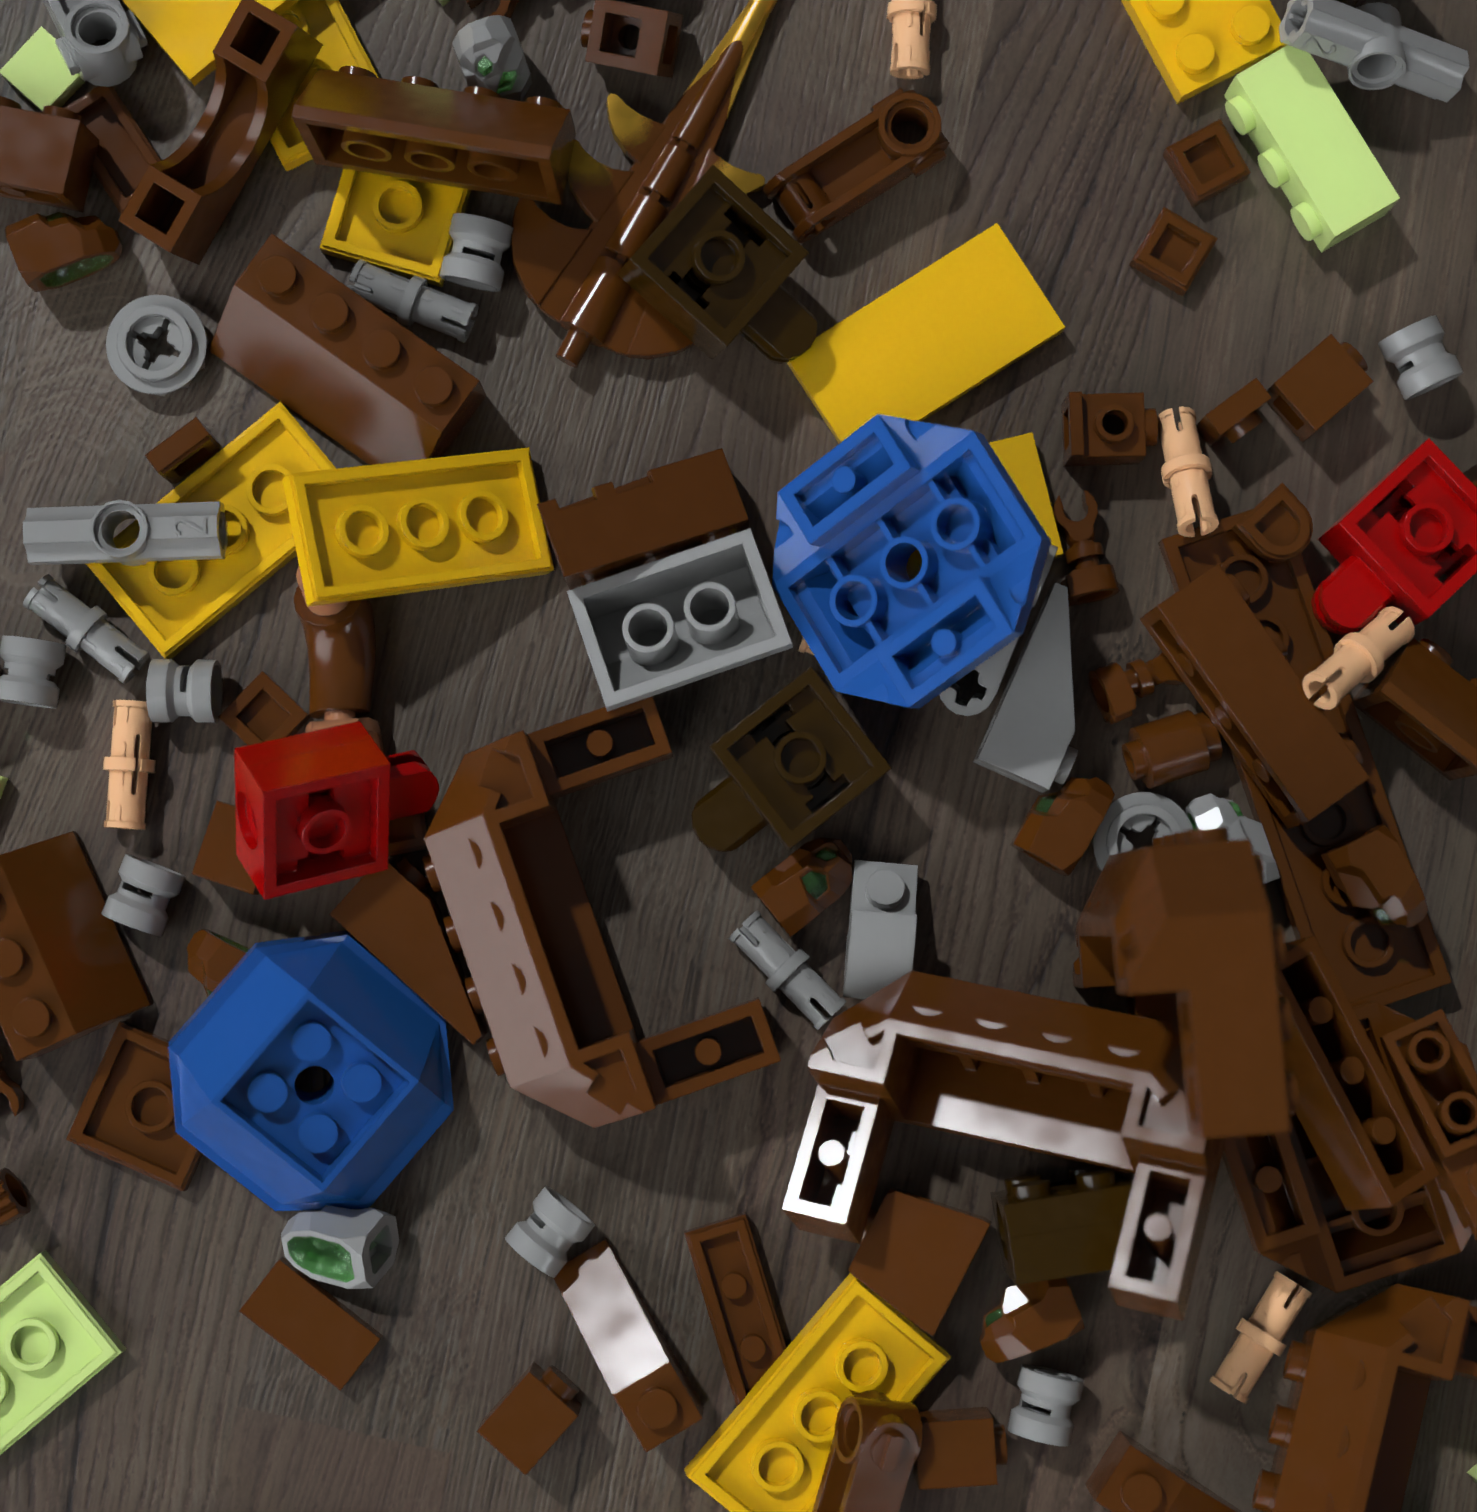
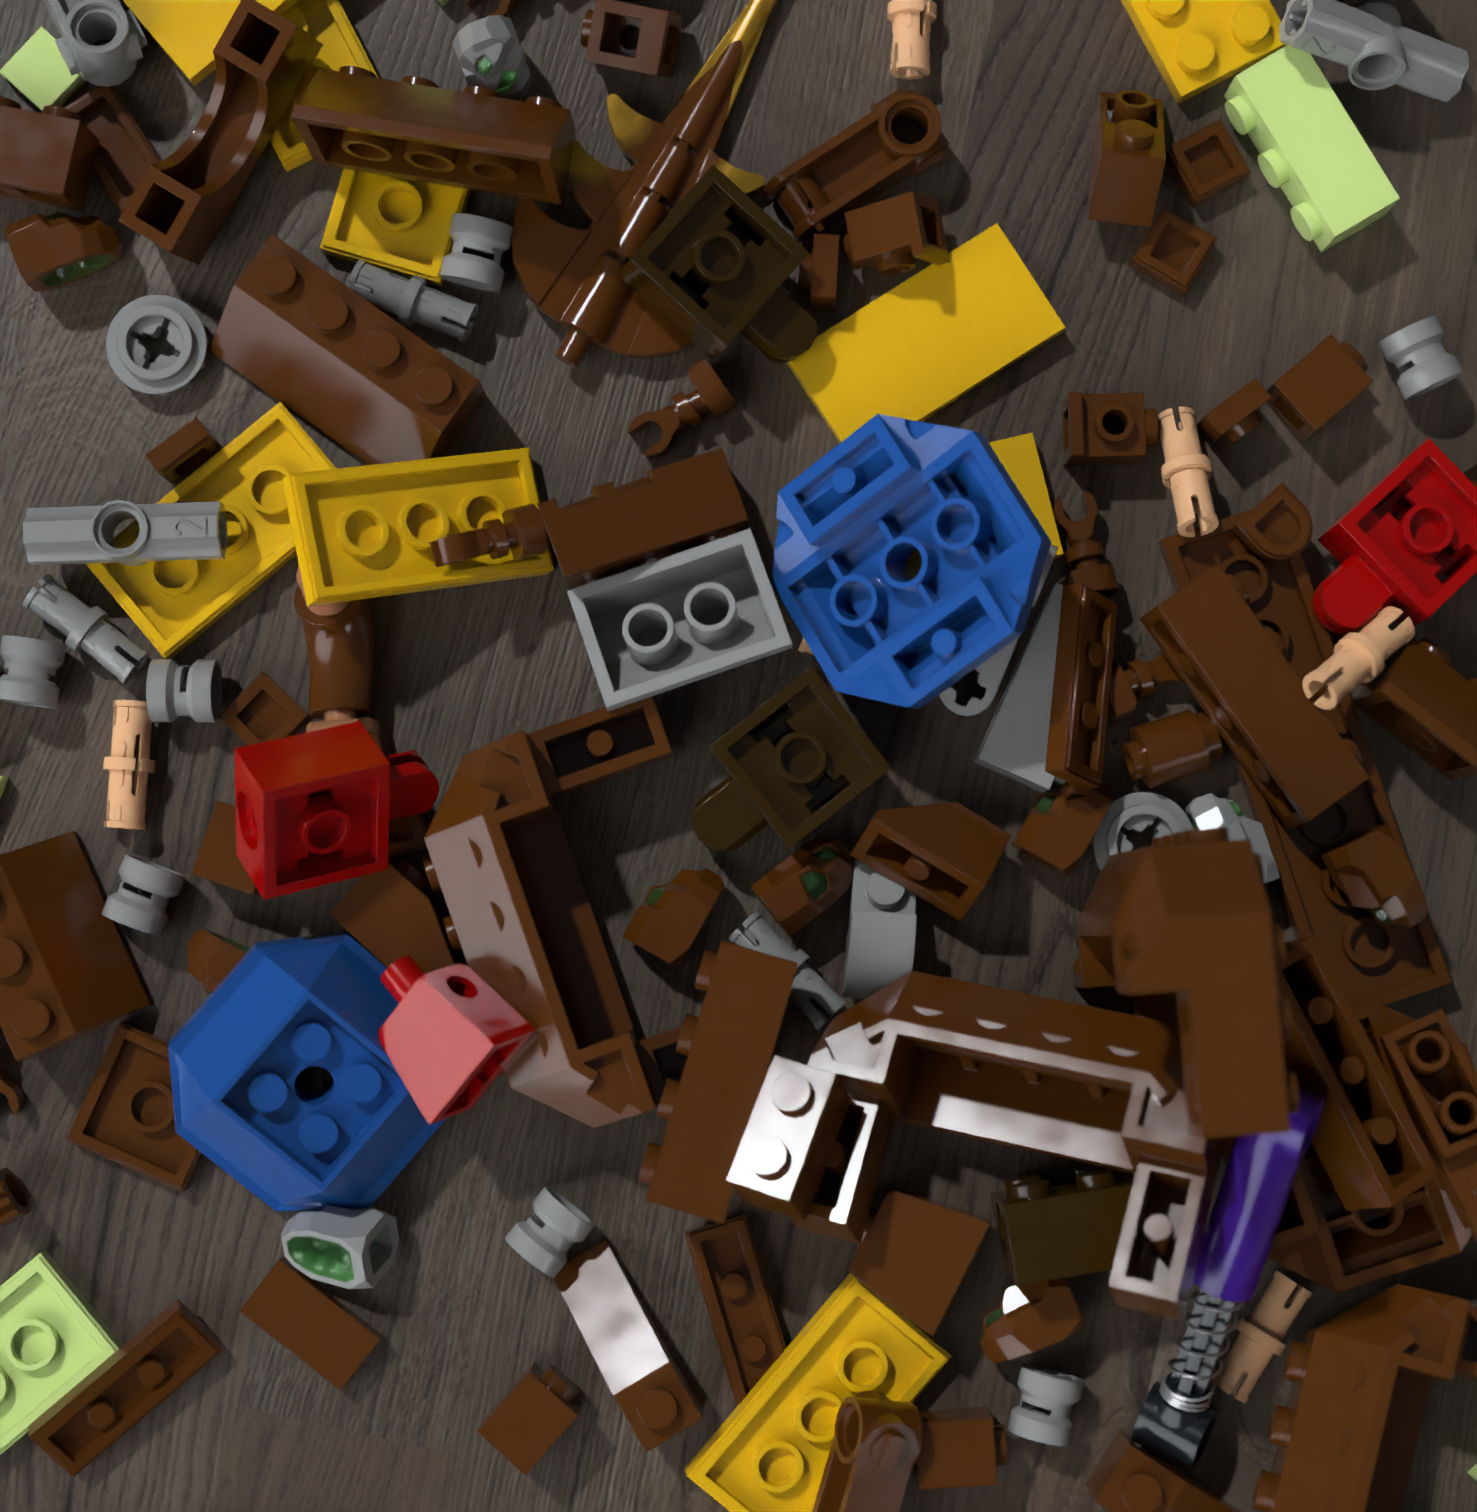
none -> reddish brown tile [28,1299,222,1477]
none -> torso [378,955,535,1125]
none -> reddish brown piece [430,504,547,567]
none -> reddish brown rock [622,868,725,968]
none -> reddish brown piece [628,357,737,458]
none -> reddish brown brick [638,941,799,1223]
none -> brick [726,1055,851,1222]
none -> reddish brown plate [798,234,839,313]
none -> reddish brown brick [844,191,950,276]
none -> reddish brown slope [850,802,1011,921]
none -> reddish brown tile [1045,583,1118,789]
none -> reddish brown slope [1088,90,1166,228]
none -> piece [1131,1087,1325,1470]

